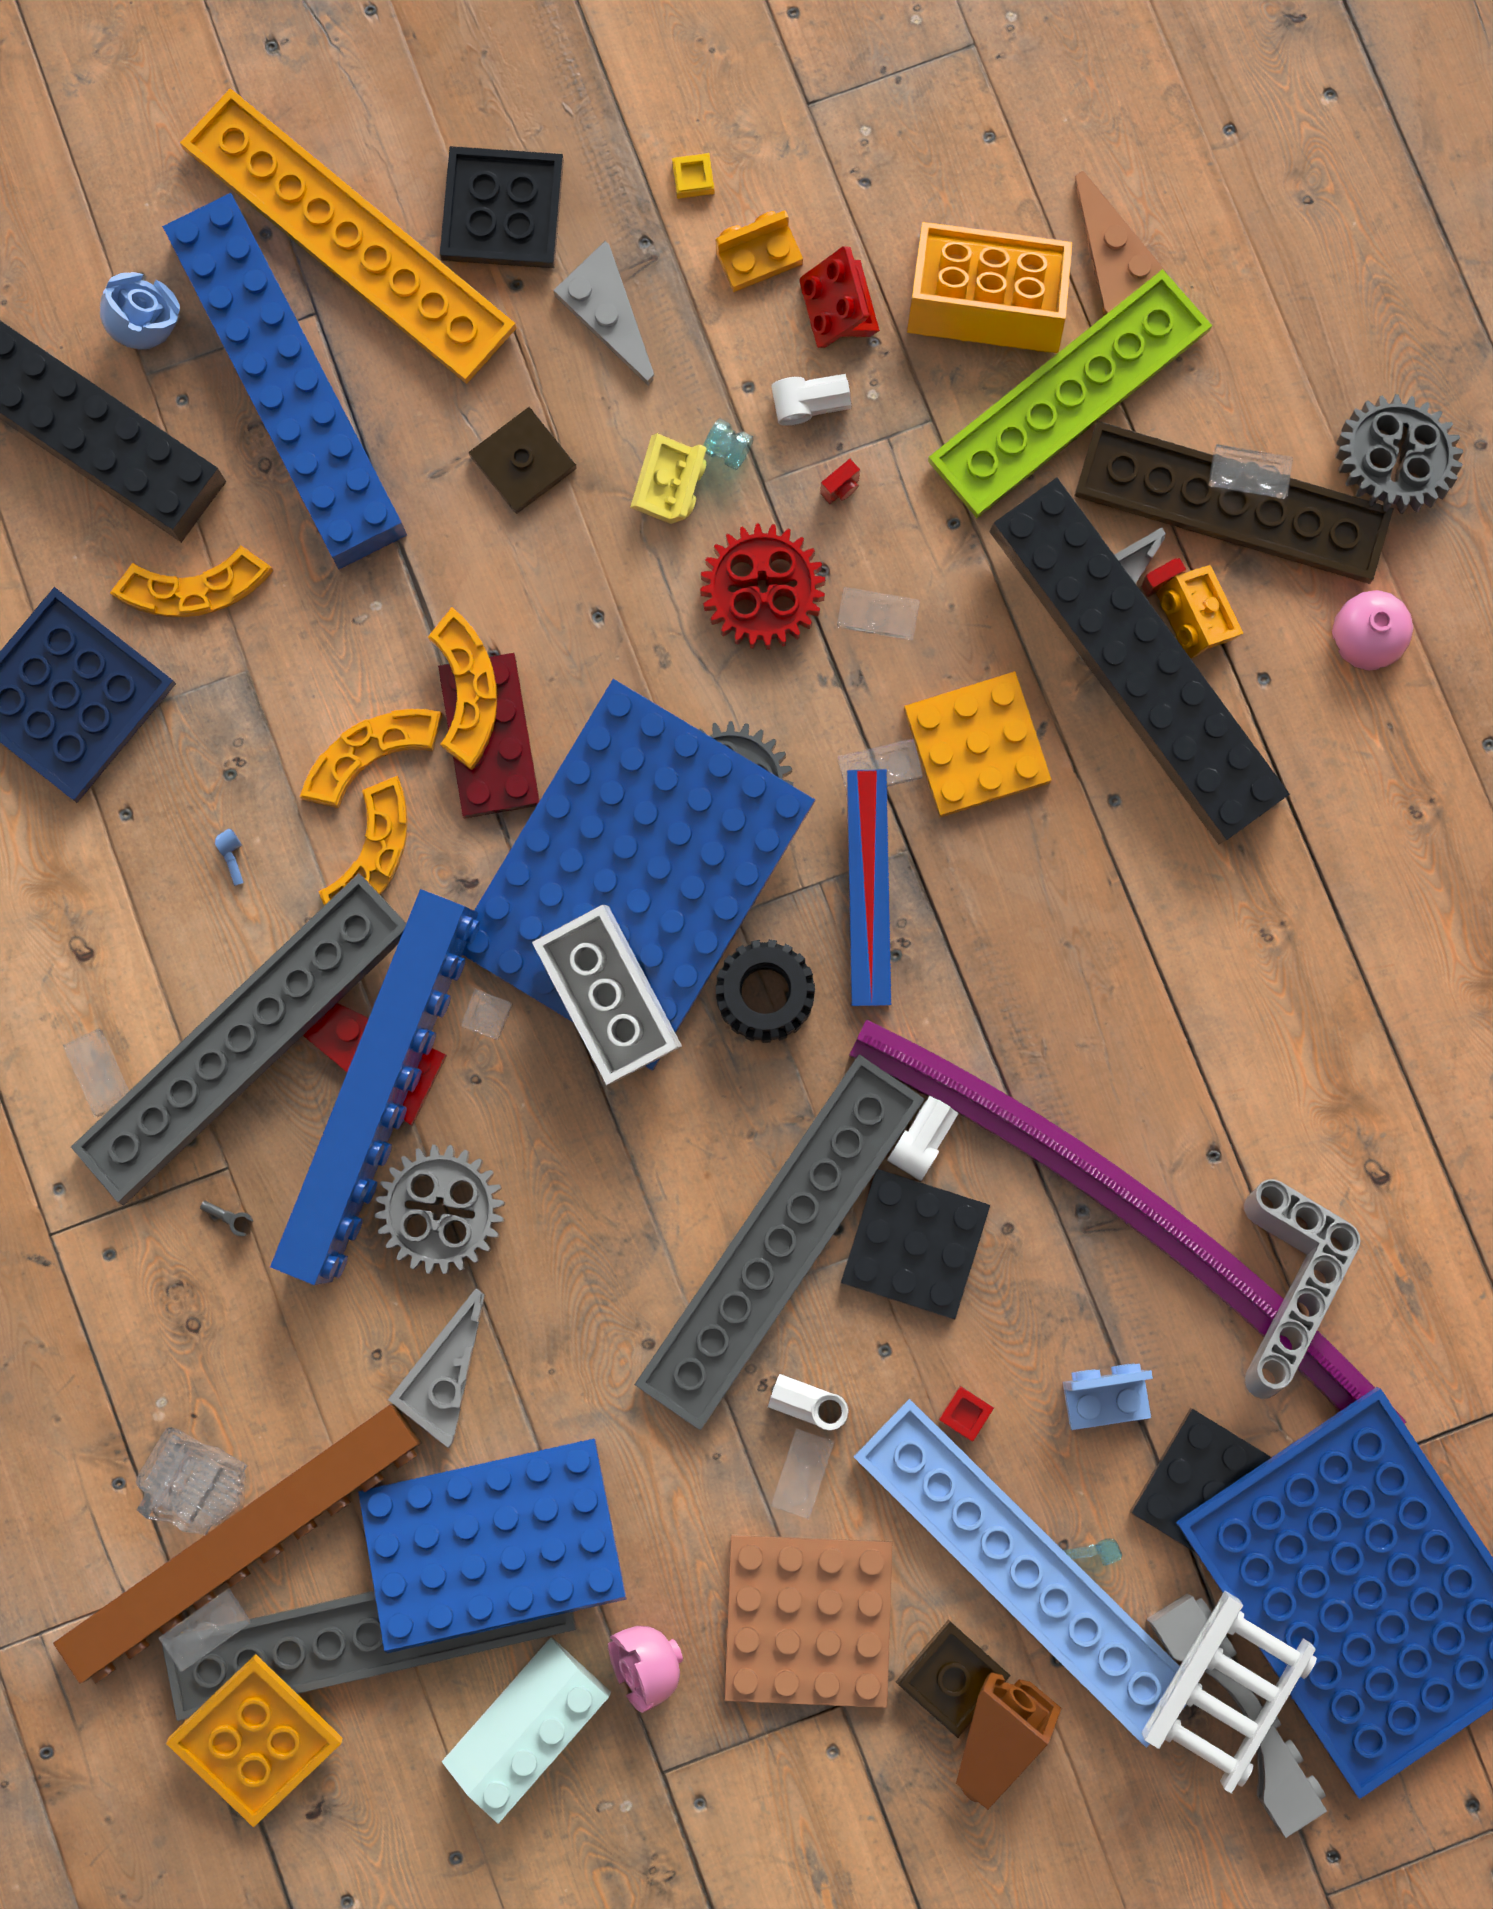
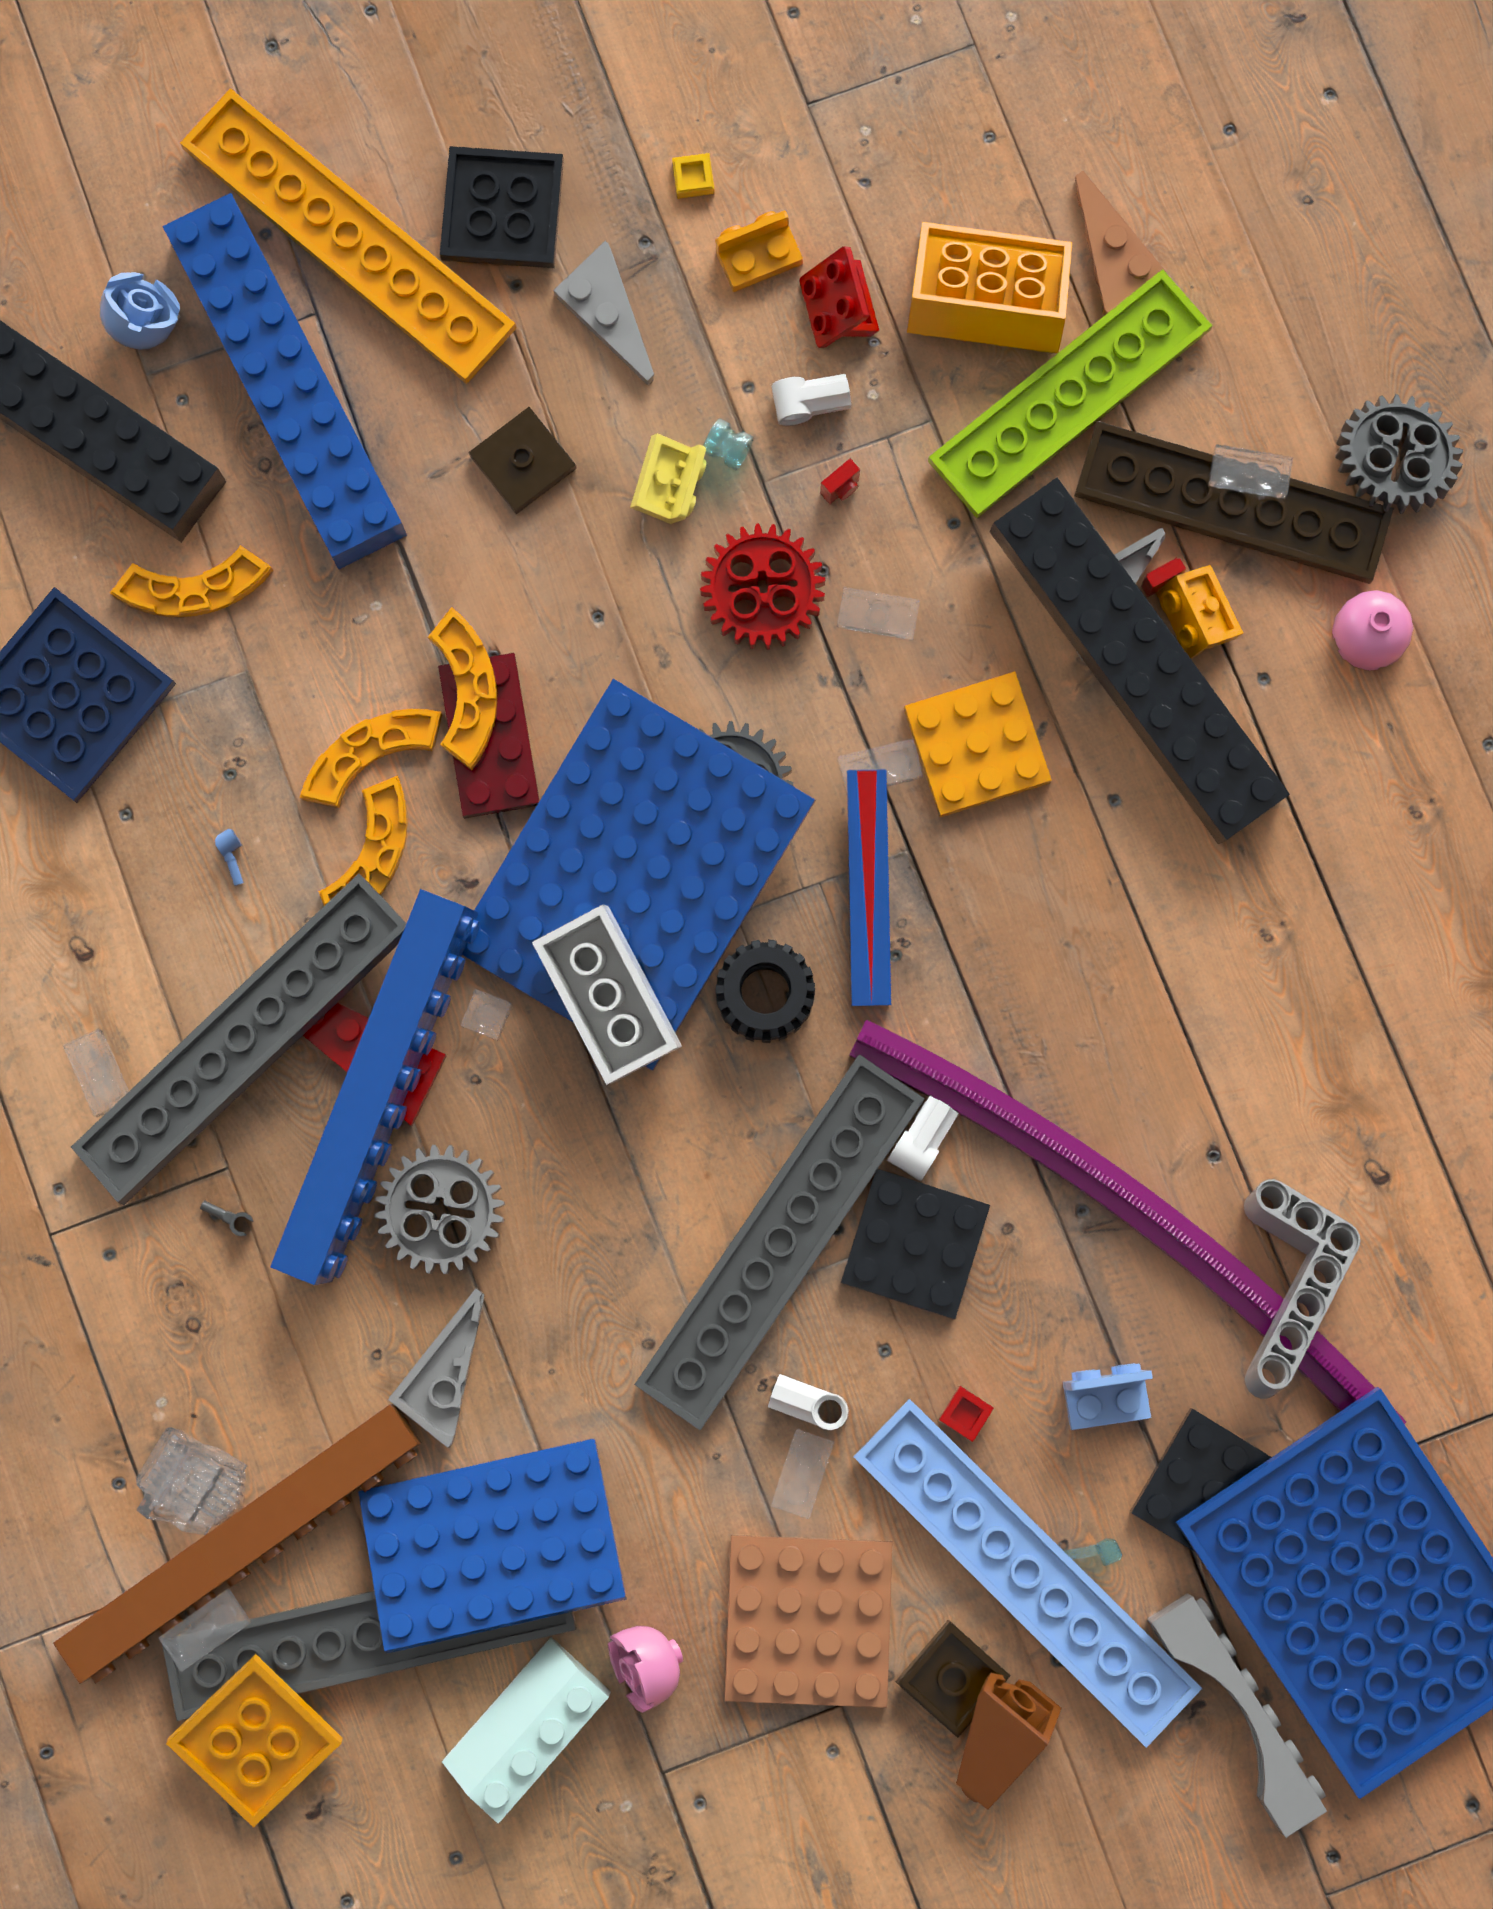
white fence [1142,1591,1316,1794] -> none

